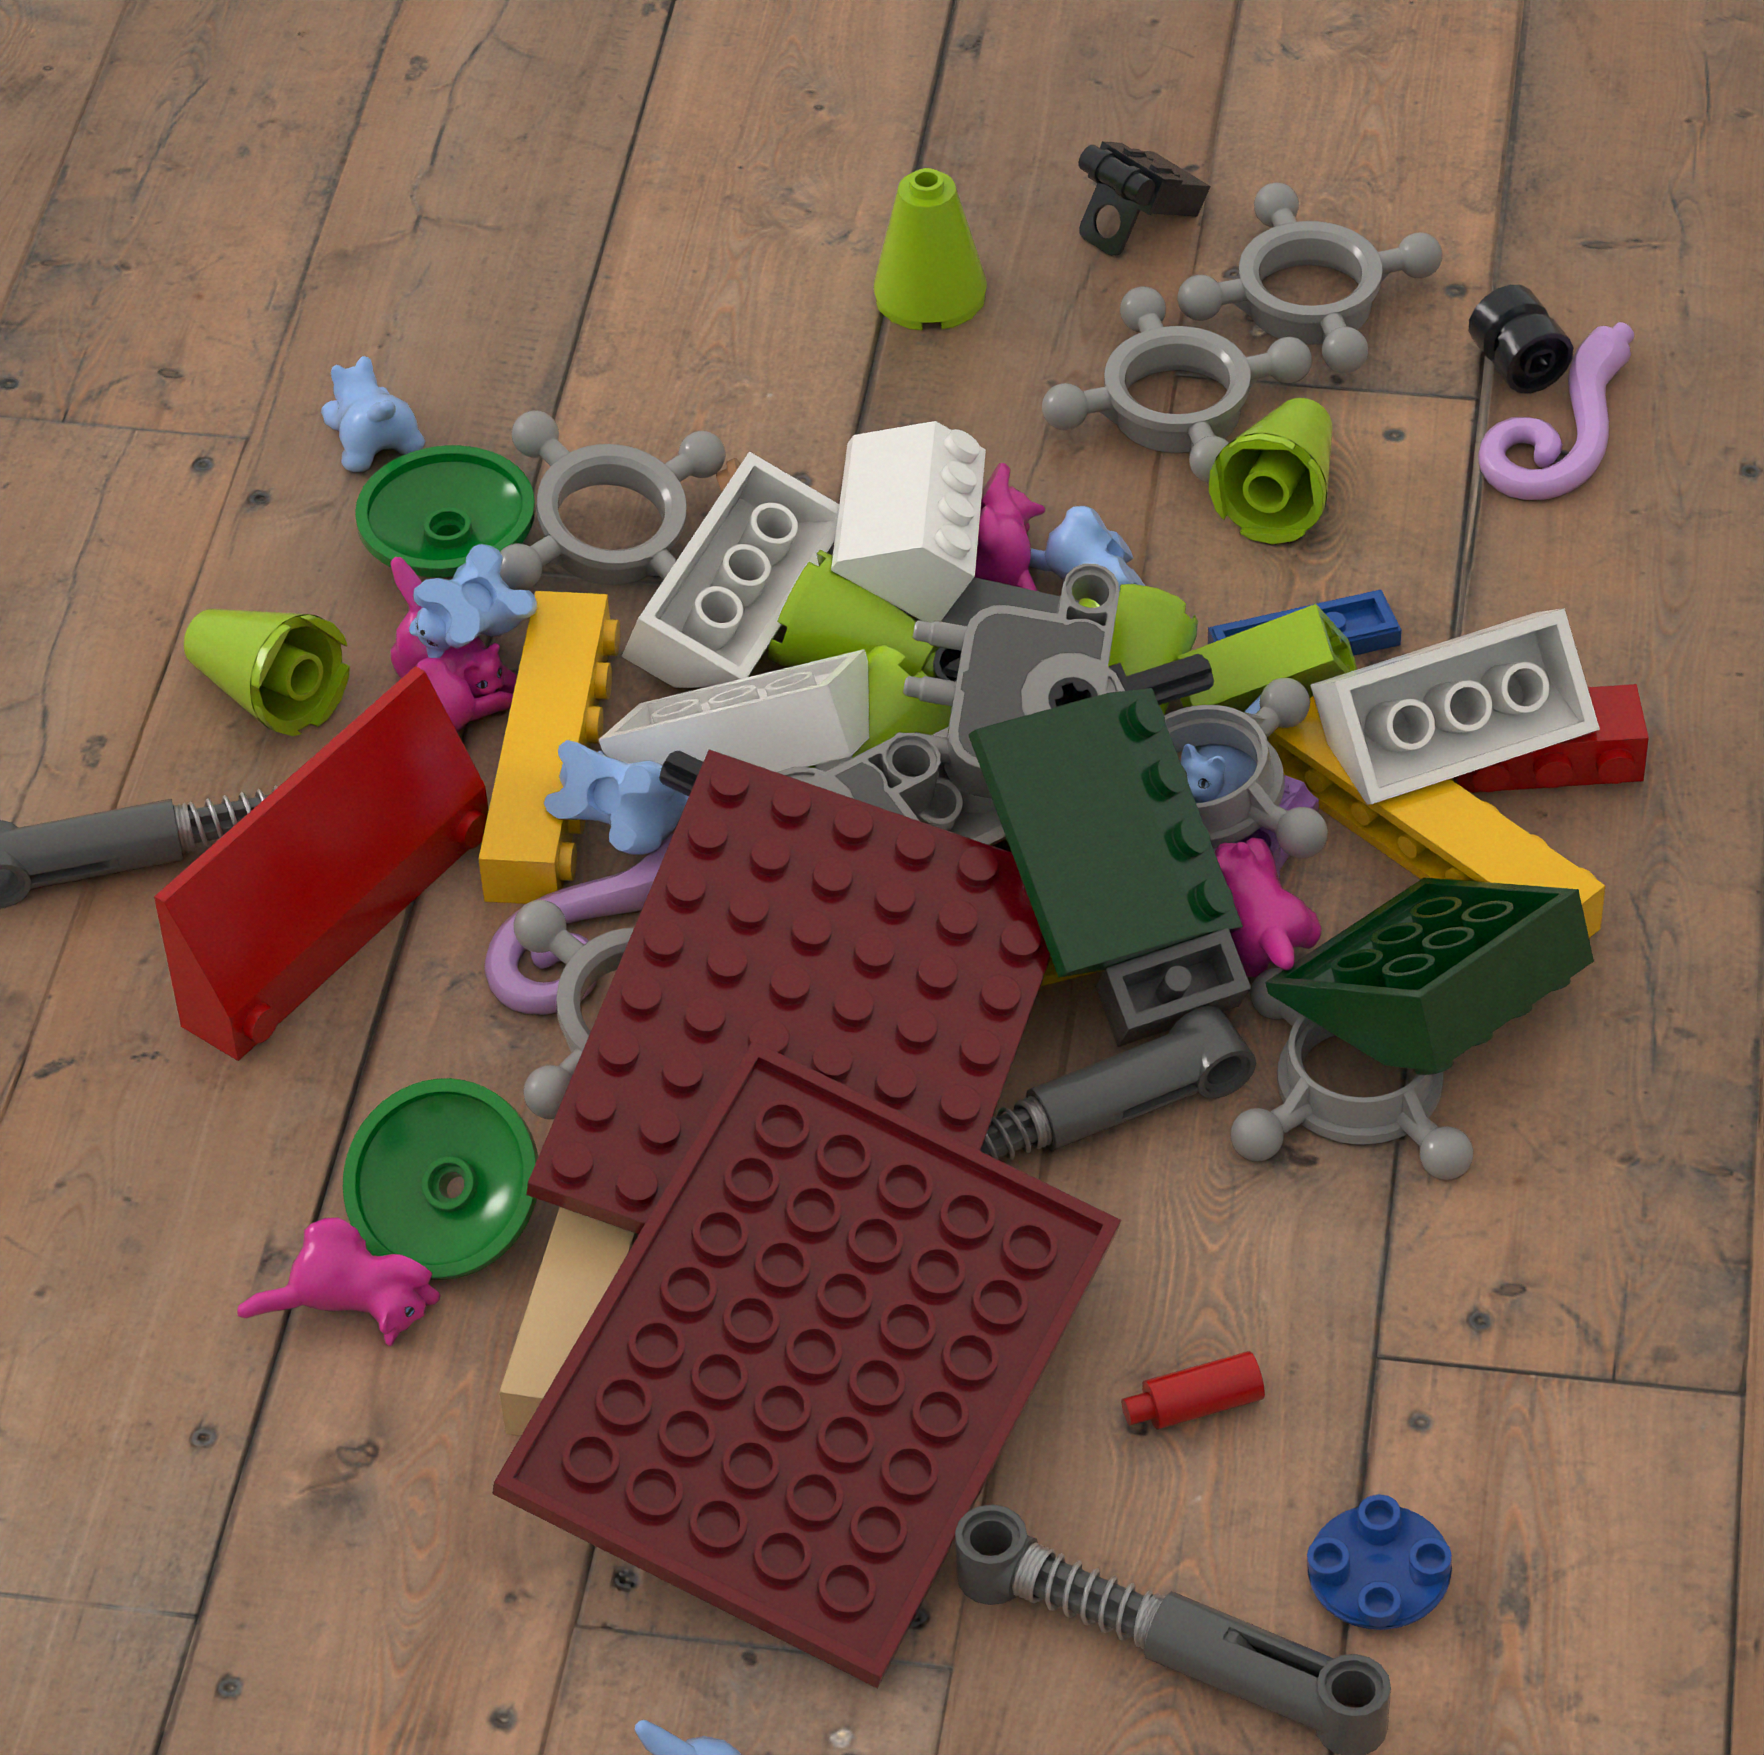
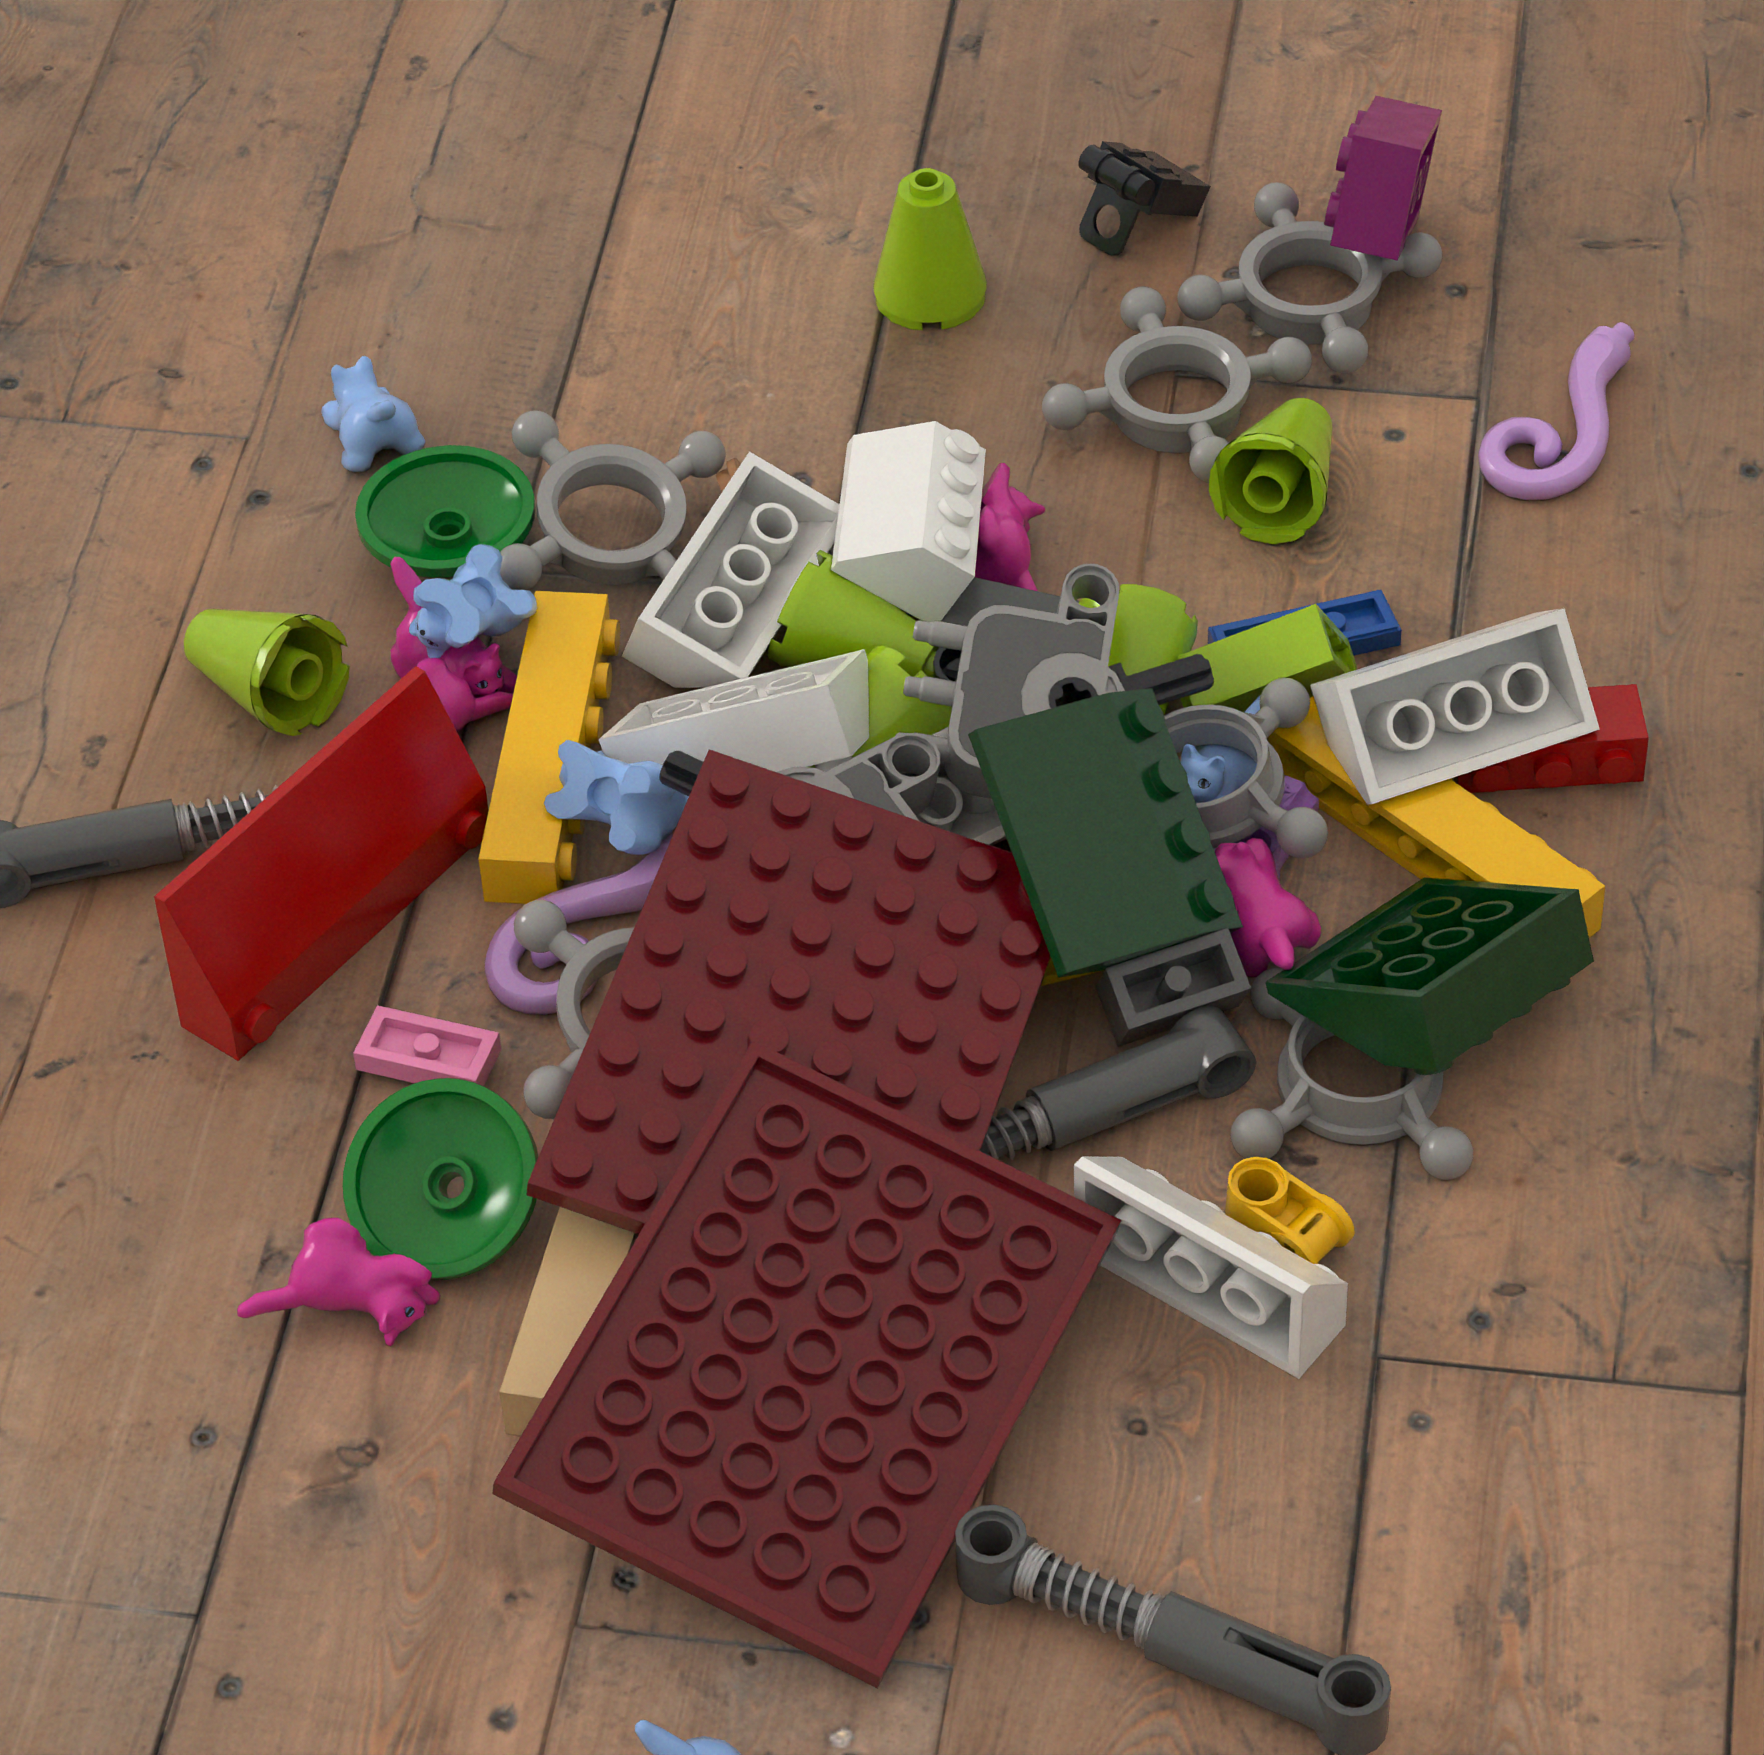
light blue animal [1029,506,1145,590] -> none
red cylinder [1121,1351,1265,1430] -> none
blue dish [1307,1494,1452,1630] -> none
black wheel [1468,284,1574,394] -> none
none -> bright pink plate [353,1005,501,1086]
none -> white slope [1074,1156,1348,1379]
none -> yellow piece [1225,1157,1355,1264]
none -> magenta brick [1324,96,1442,261]

